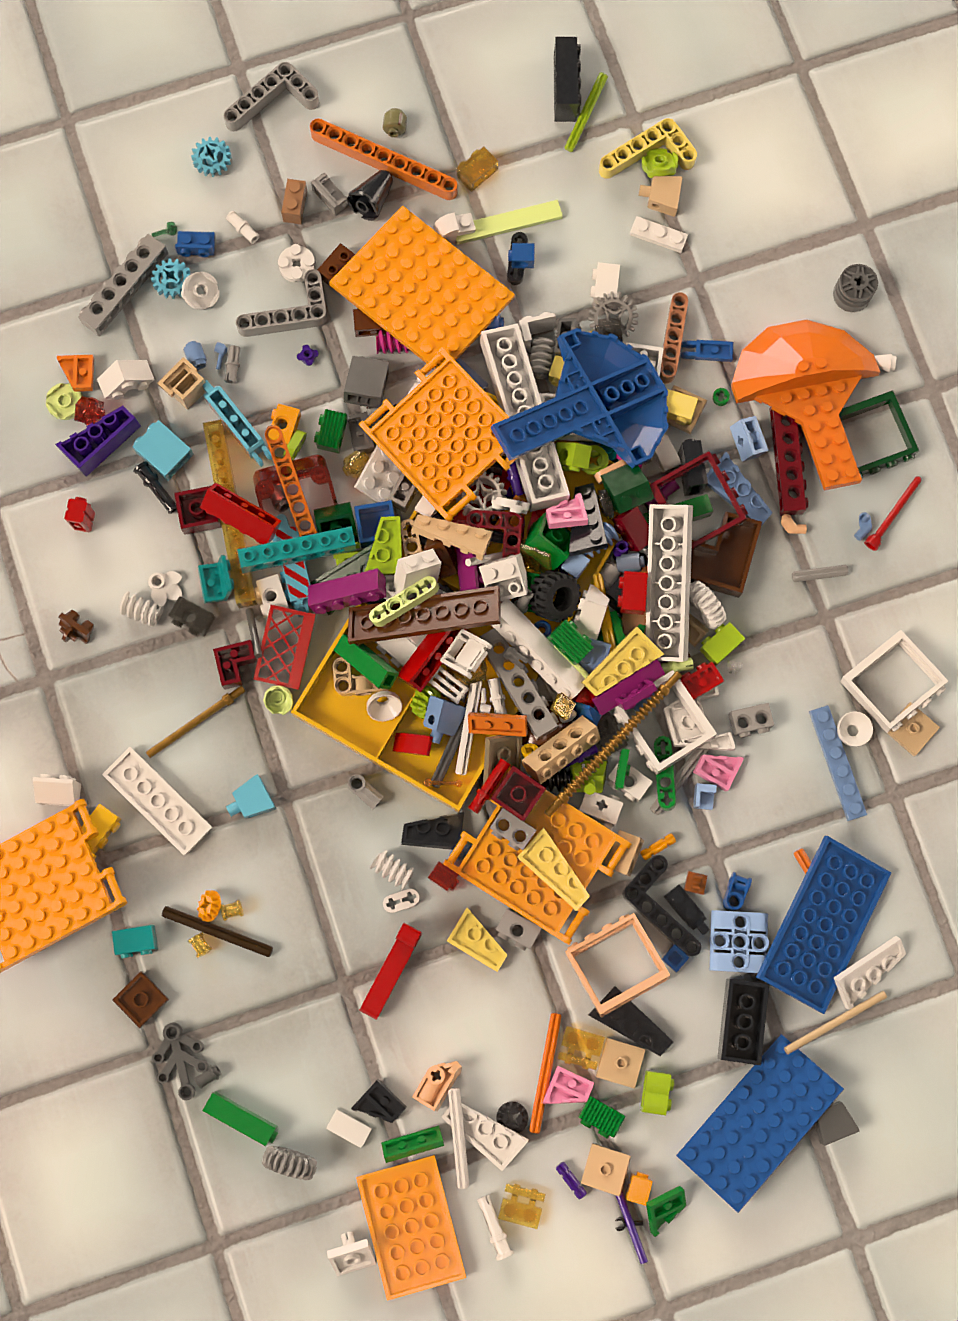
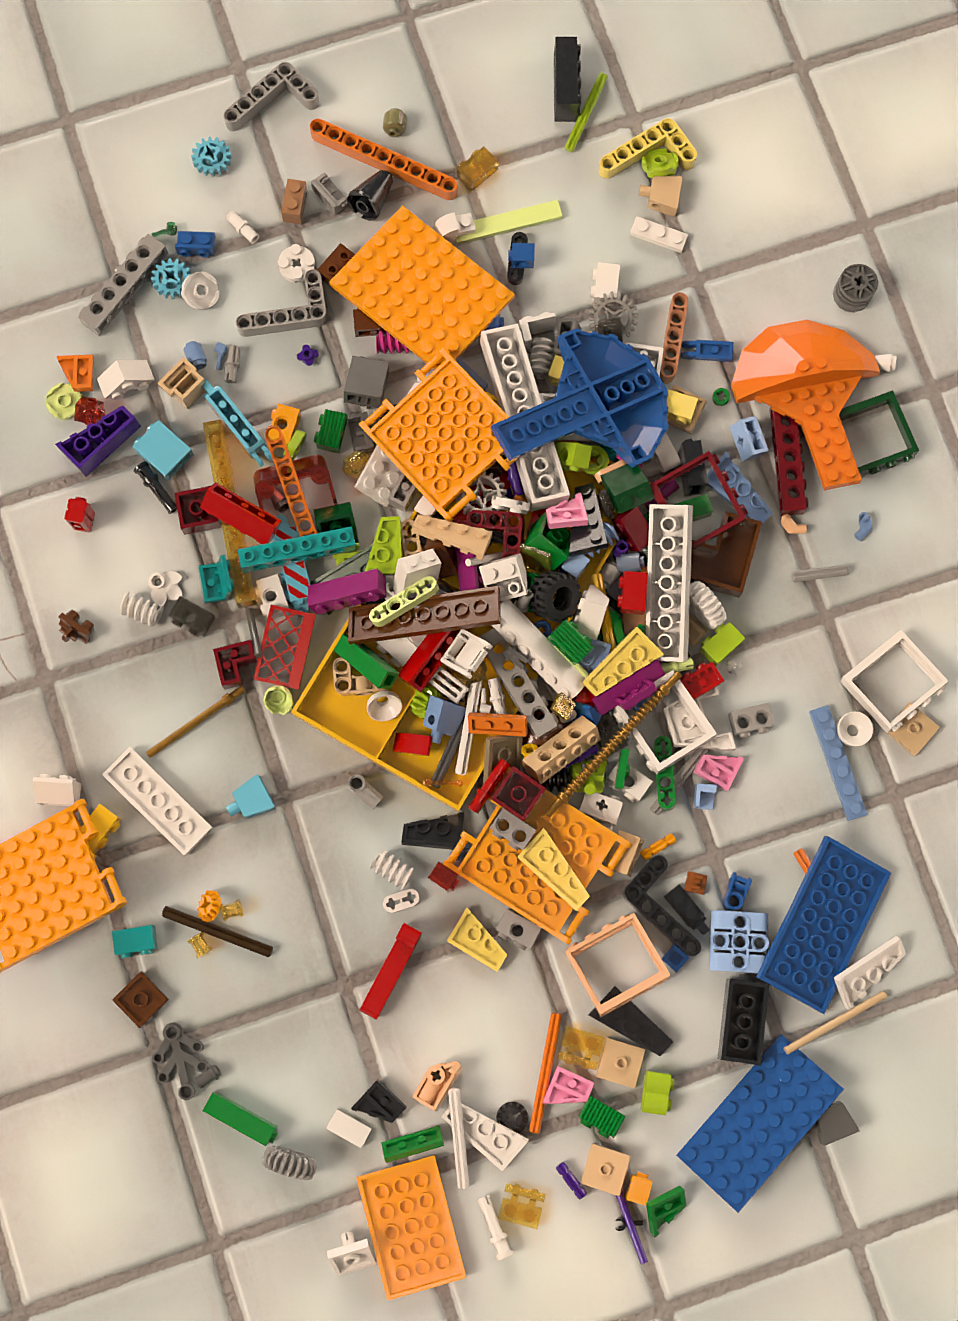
blue piece [354,500,394,549] -> none
red piece [864,476,922,551] -> none

